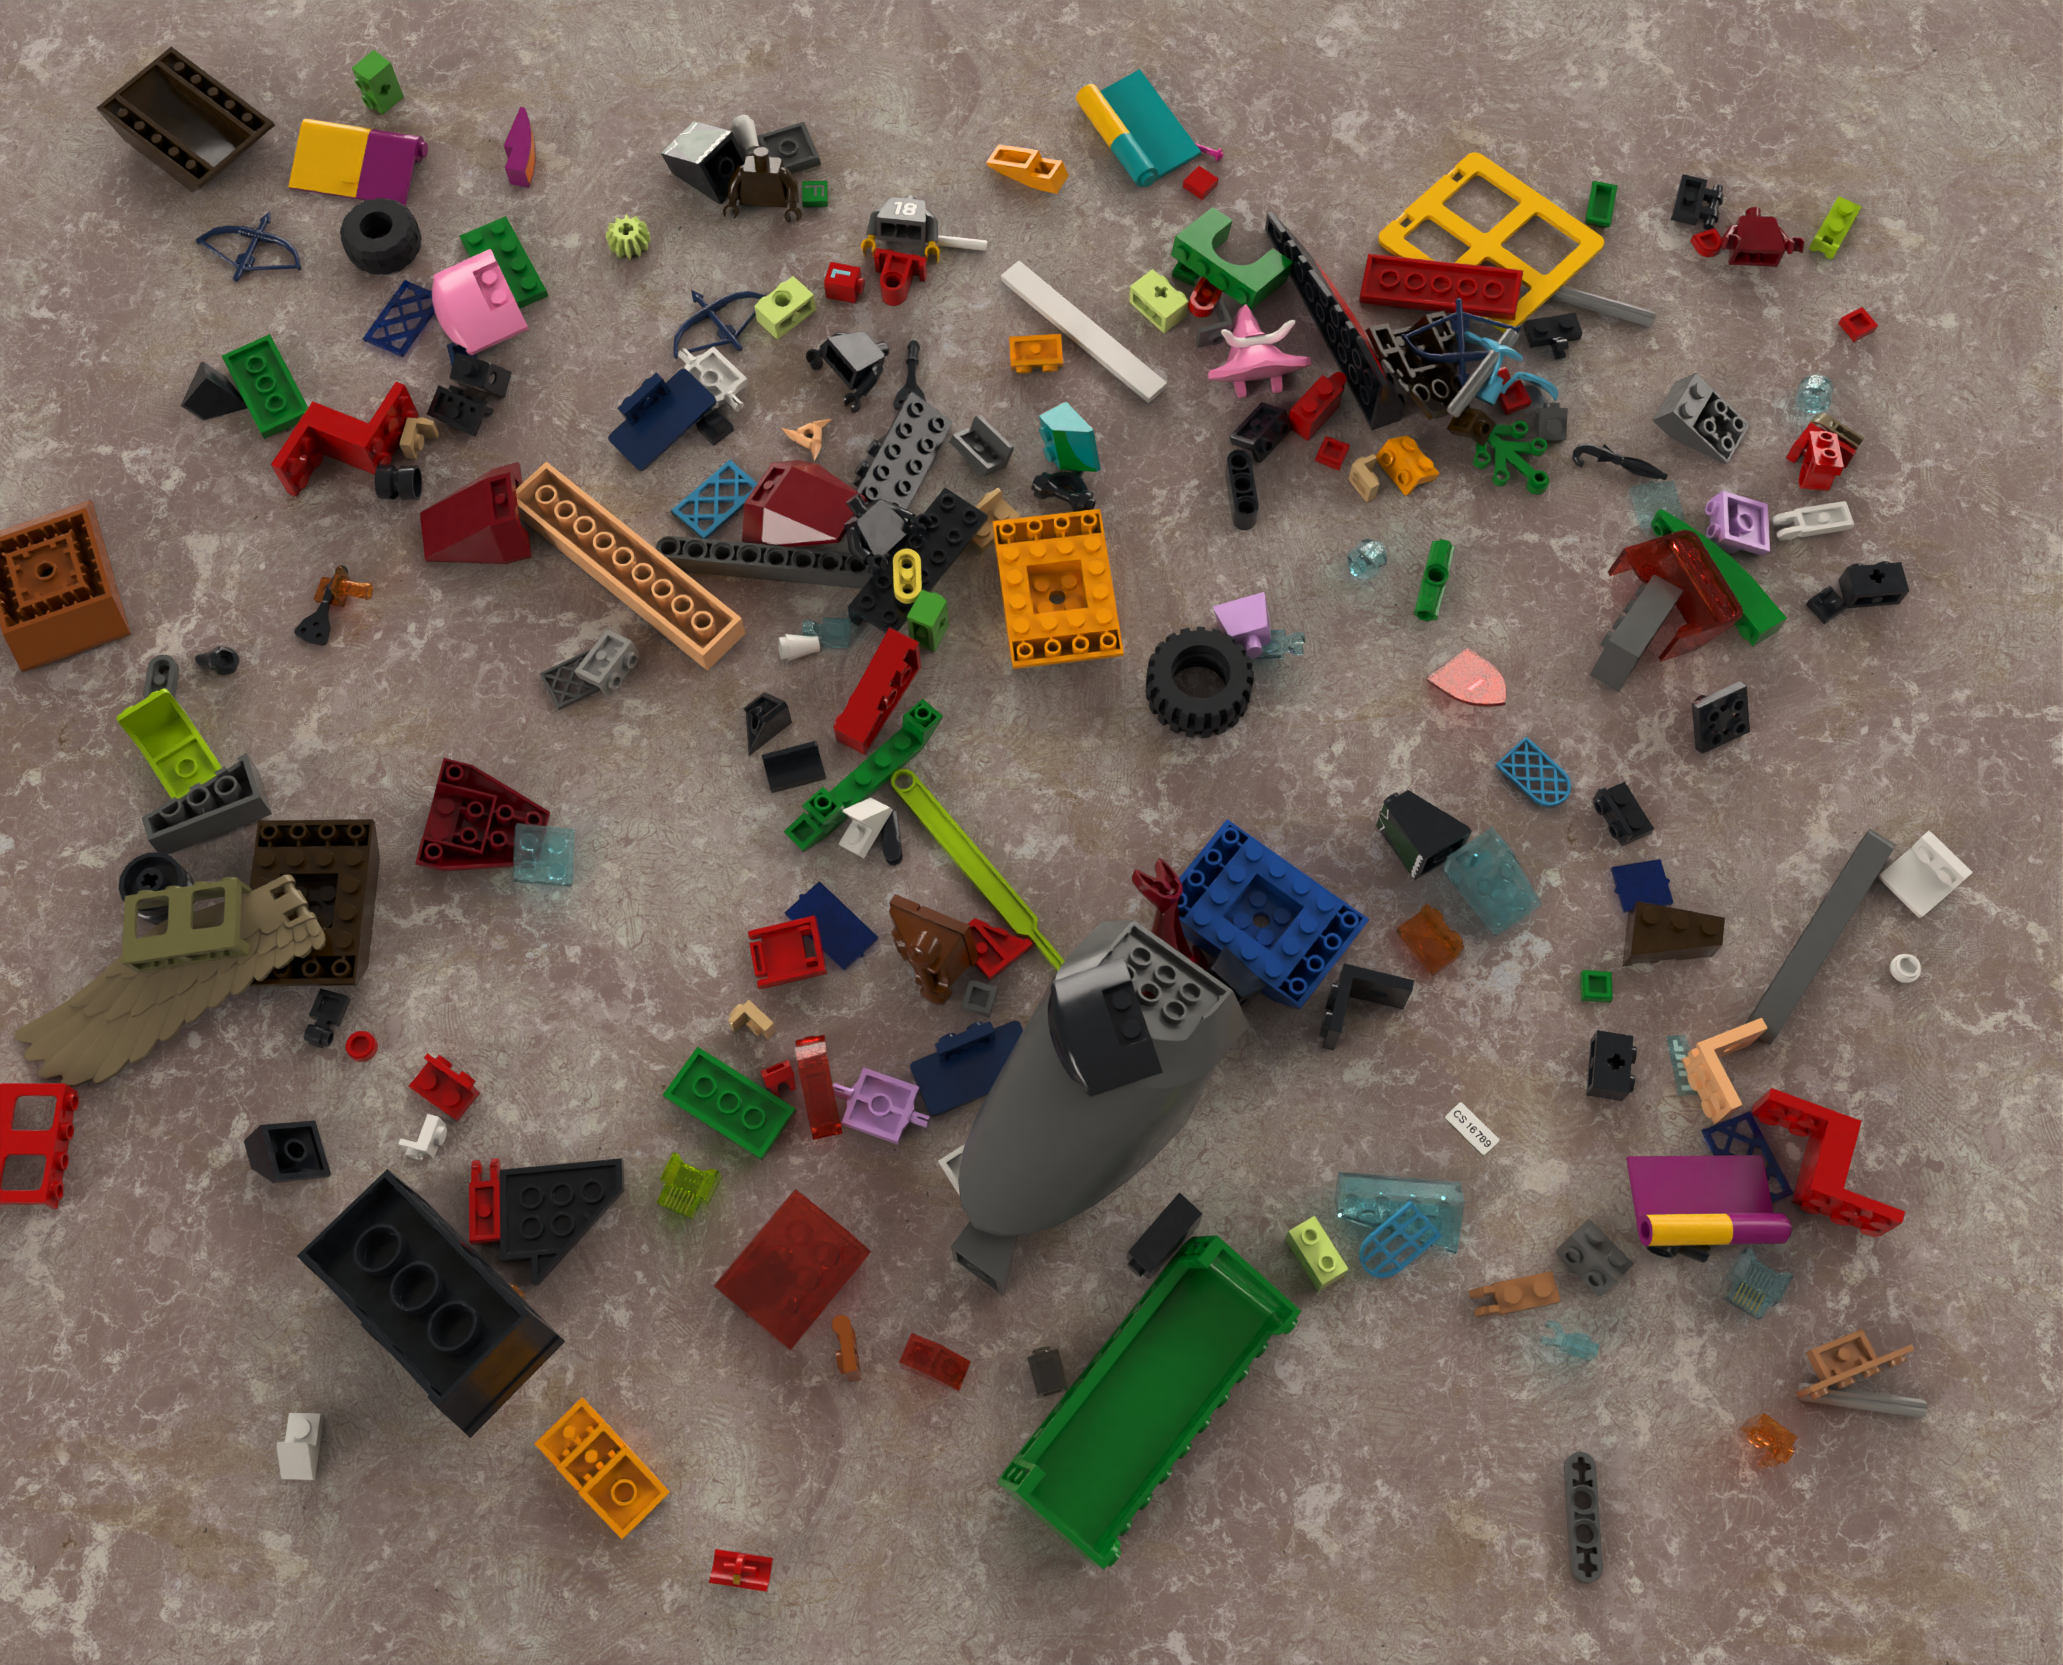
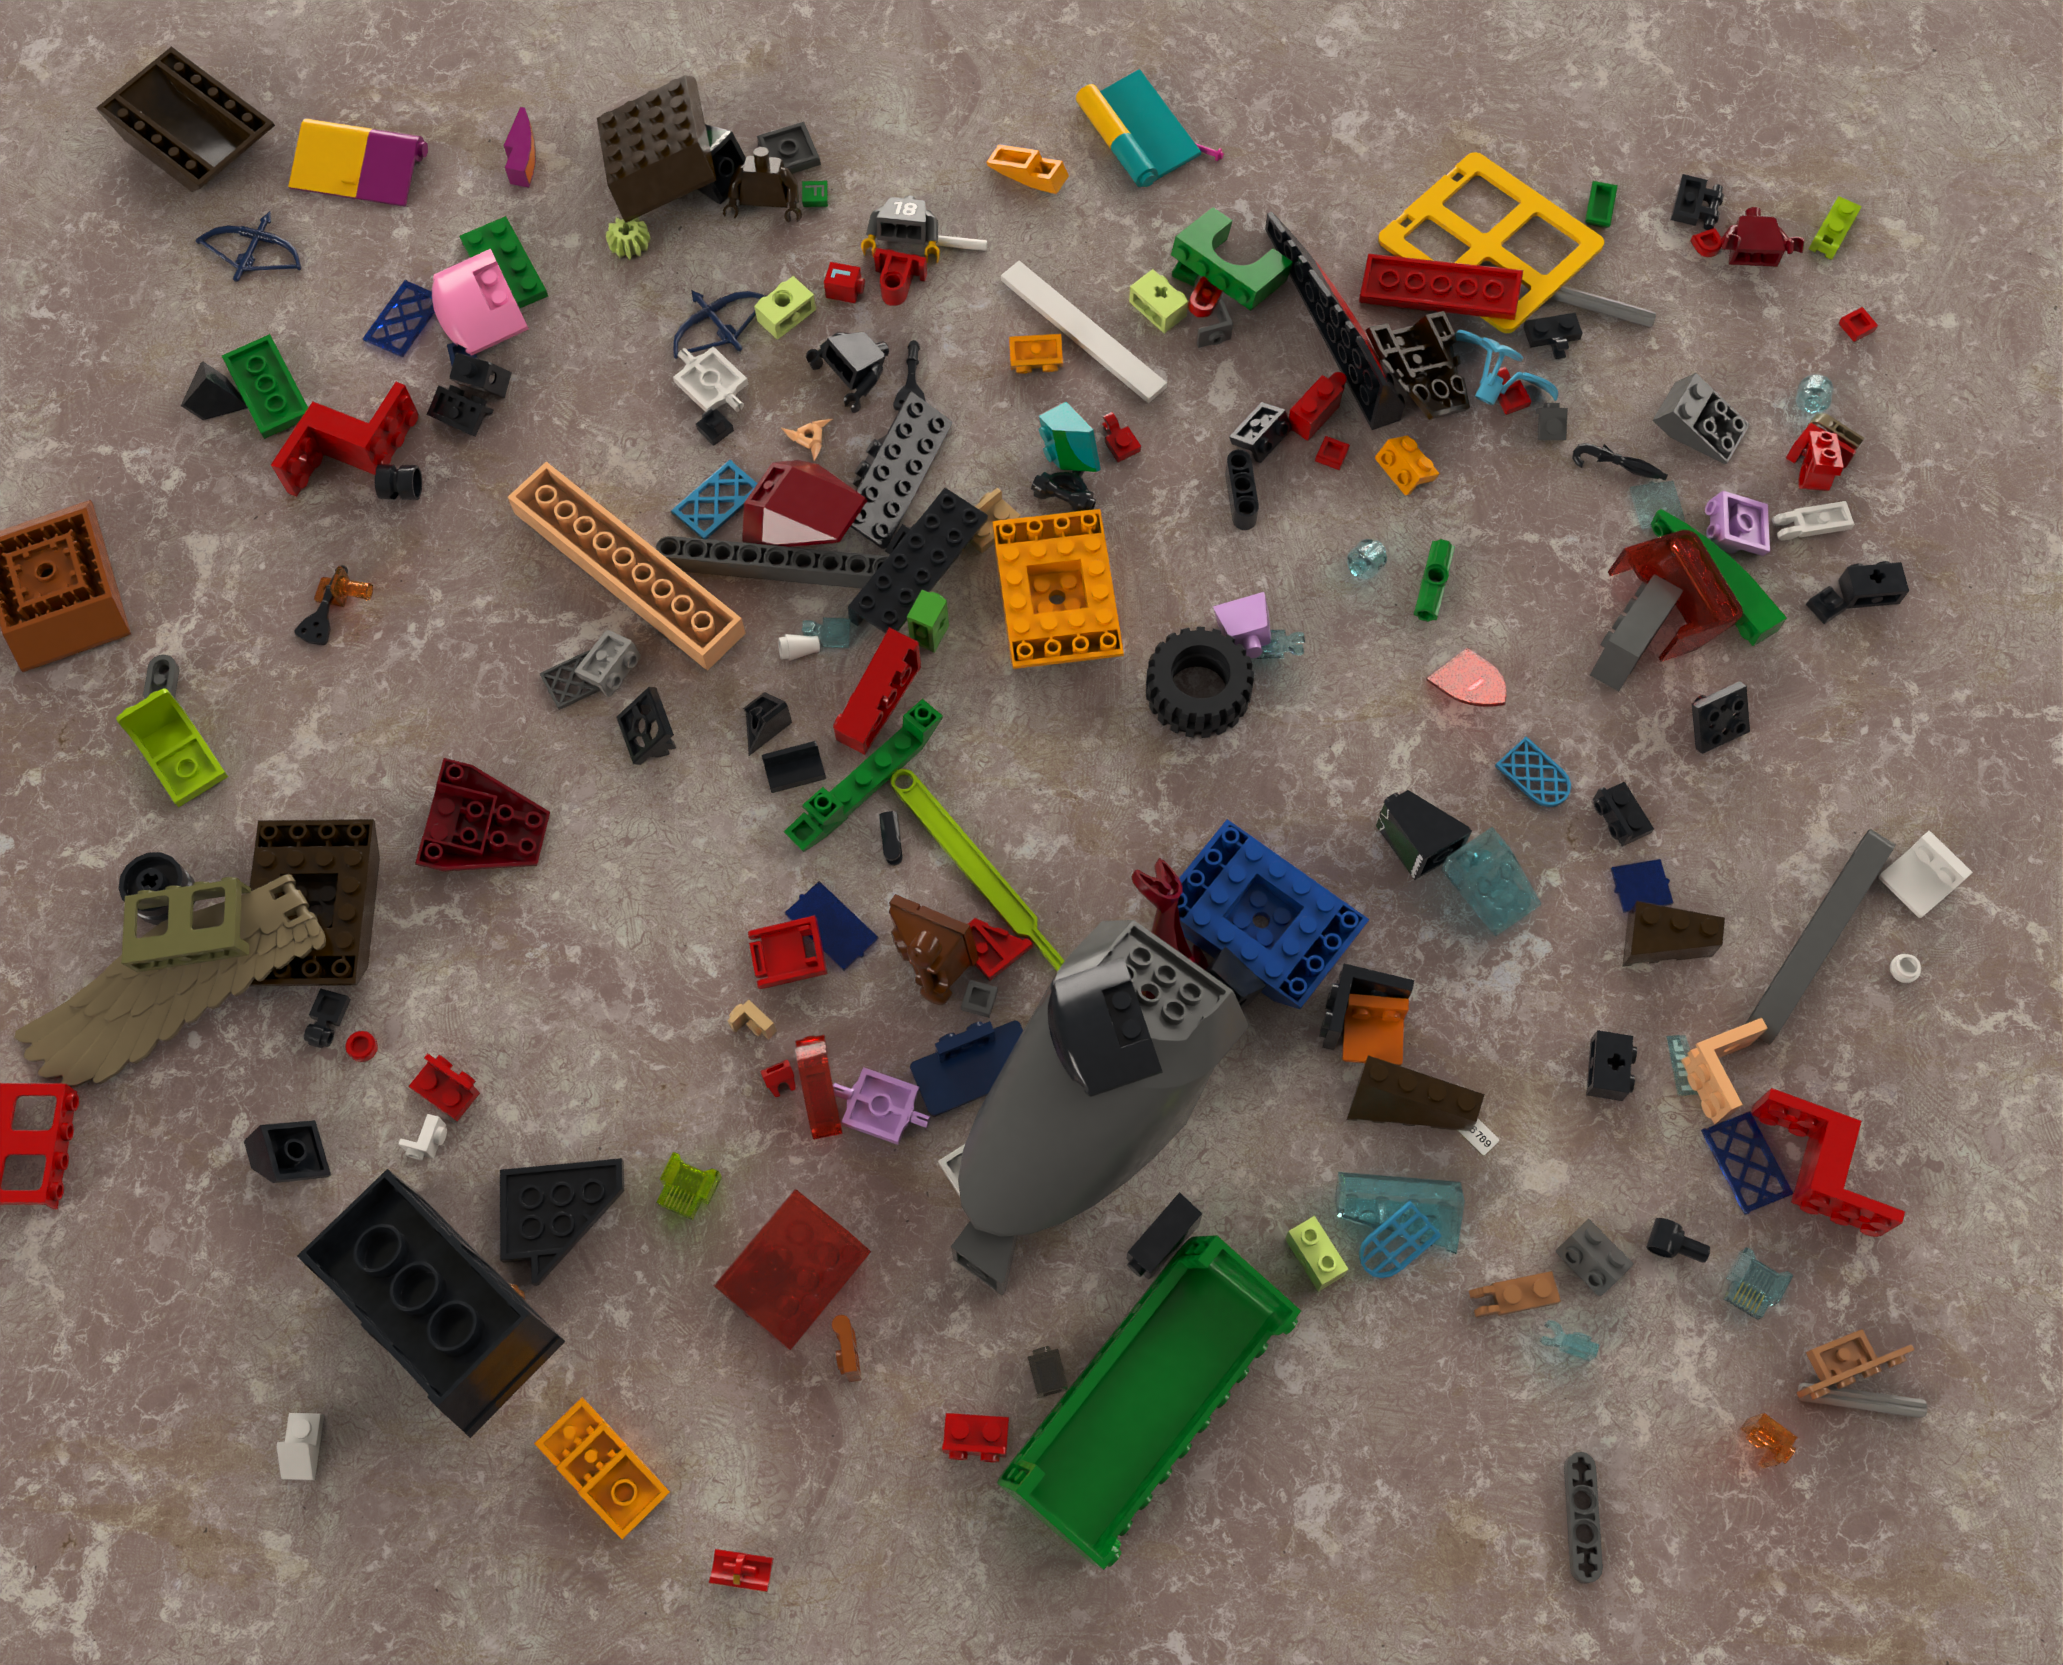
dark grey wedge [142,753,272,855] -> none
black animal [195,646,240,675] -> none
black tyre [340,198,422,275] -> none
bright green brick [352,50,404,115] -> none
tan bracket [399,417,439,460] -> none
dark red wedge [420,462,532,564] -> none
red hinge [469,1158,501,1246] -> none
clear light blue plate [512,824,575,887] -> none
dark blue bracket [608,368,717,471] -> none
green plate [663,1046,797,1161] -> none
white cone [731,115,759,155] -> none
white slope [838,798,893,859] -> none
black torso [844,493,932,575] -> none
light yellow plate [893,549,922,604] -> none
clear red slope [899,1333,971,1392] -> none
dark grey bracket [949,415,1014,477] -> none
red tile [1183,165,1219,200] -> none
bright pink animal [1208,304,1312,398] -> none
tan bracket [1348,454,1380,503] -> none
clear orange bracket [1396,903,1465,976] -> none
dark blue piece [1401,298,1520,386] -> none
light grey axle [1447,328,1519,418] -> none
dark brown bracket [1447,407,1496,446] -> none
green plant [1473,421,1550,495] -> none
green tile [1580,970,1613,1003] -> none
magenta door [1626,1155,1792,1246] -> none
none -> dark brown slope [597,75,716,223]
none -> black piece [616,687,676,765]
none -> red bracket [942,1413,1009,1463]
none -> red plate [1102,412,1141,463]
none -> orange bracket [1342,994,1409,1066]
none -> dark brown wedge [1346,1055,1485,1131]

